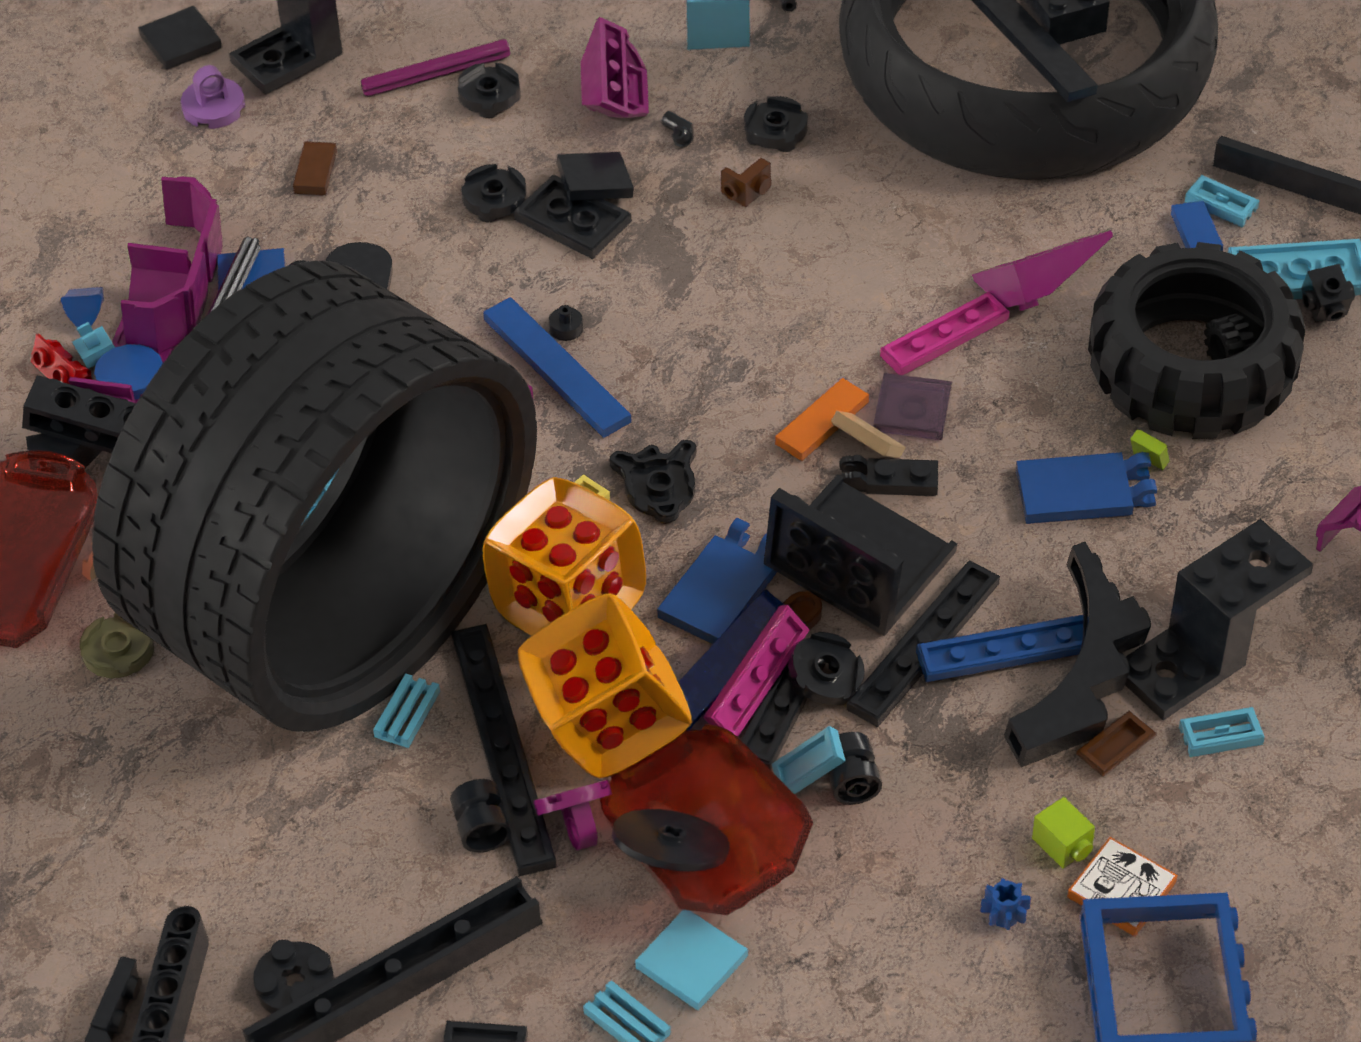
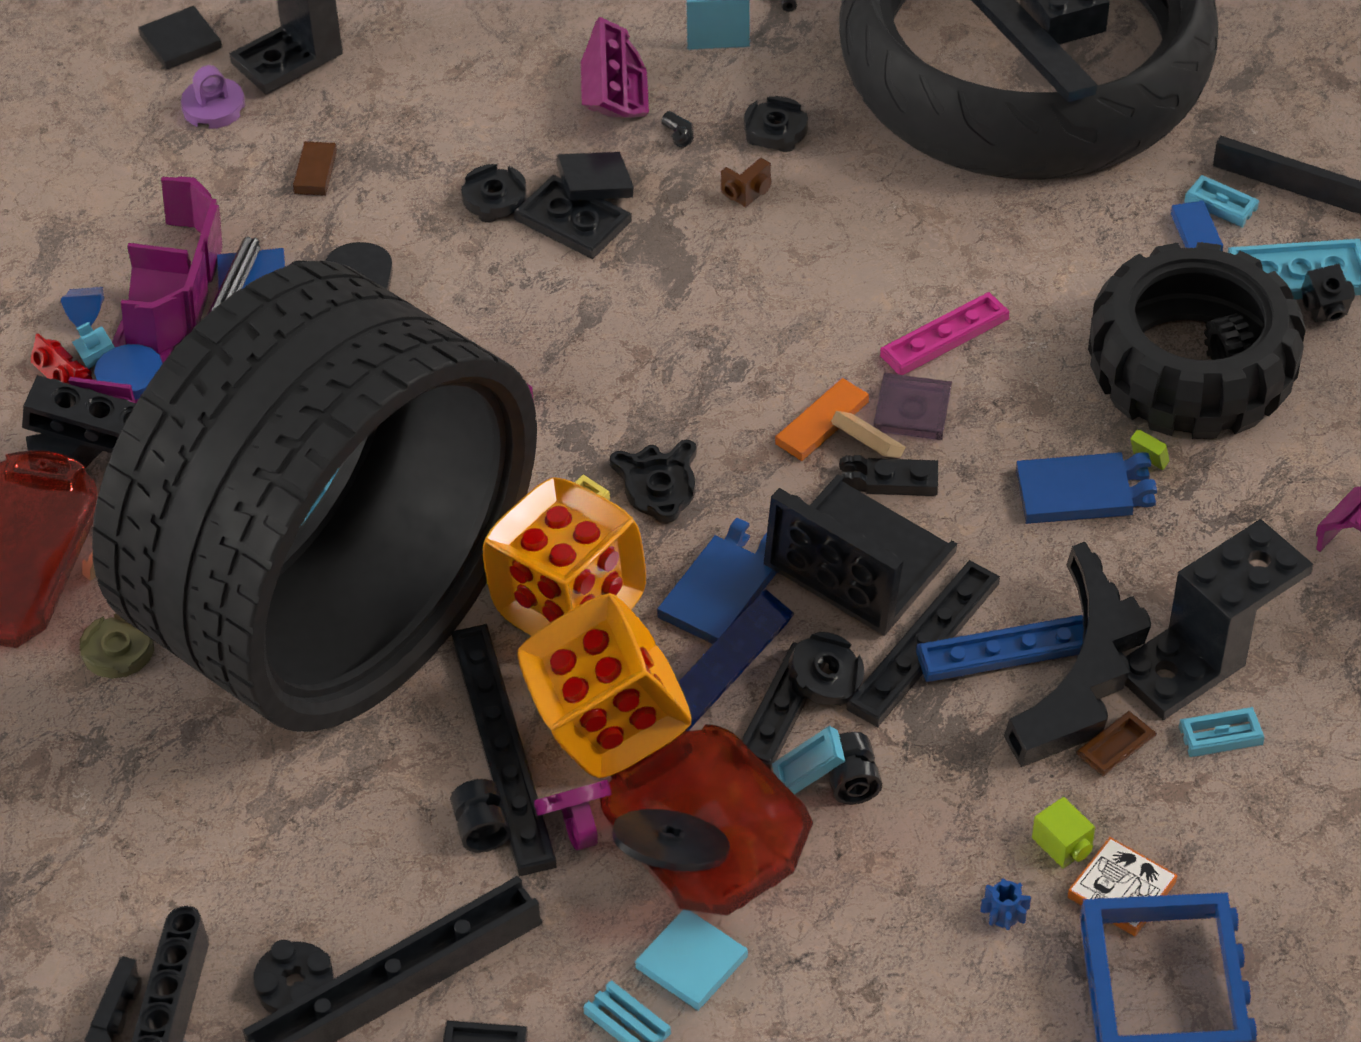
magenta axle [361,39,510,97] -> none
medium azure tile [373,673,440,748] -> none
black plate [457,63,521,119] -> none
blue tile [483,297,631,438] -> none
black tile [549,305,583,341] -> none
dark pink tile [703,605,810,742] -> none
reddish brown tile [781,591,822,630] -> none
magenta wedge [972,230,1113,311] -> none

